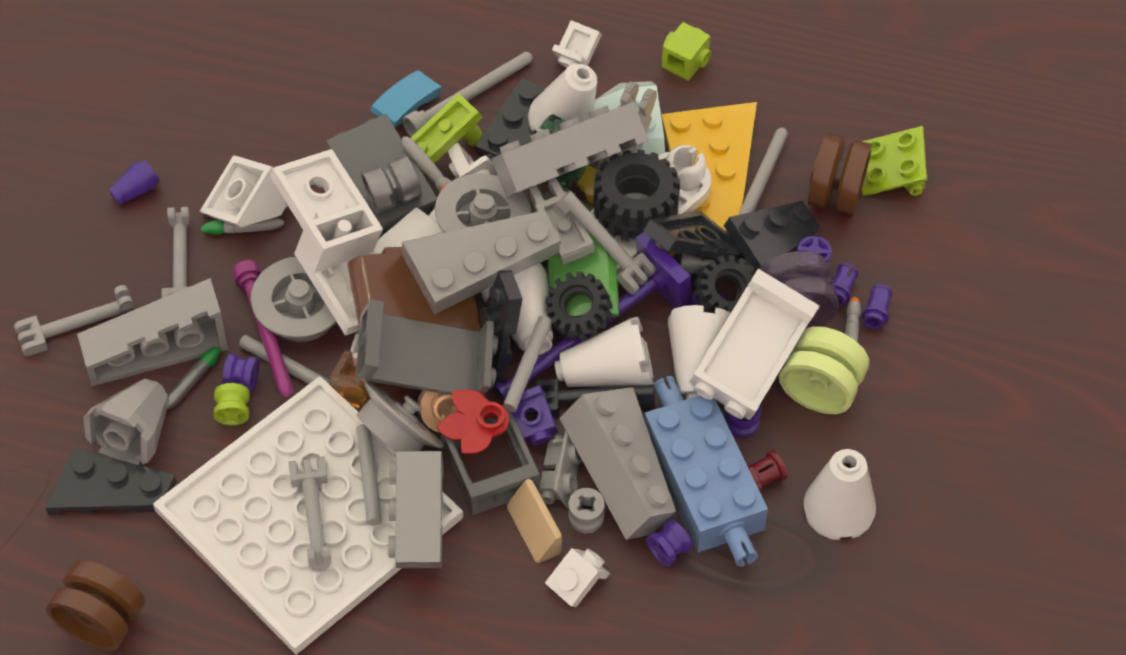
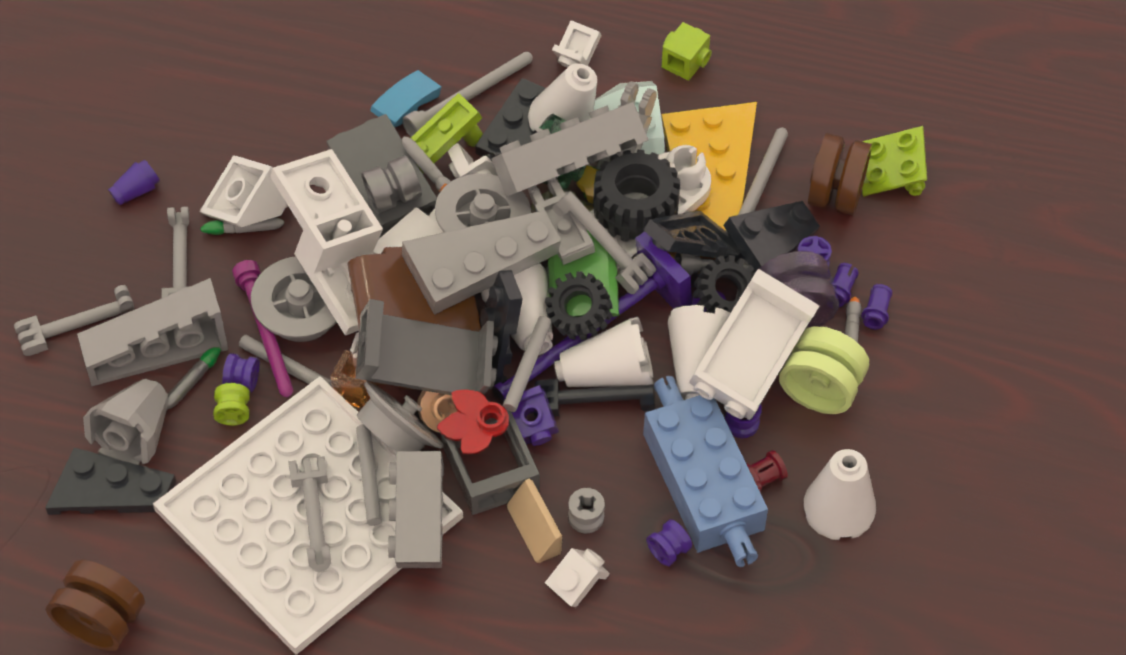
light grey hinge [538,430,582,509] -> none
light grey wedge [559,387,676,540] -> none

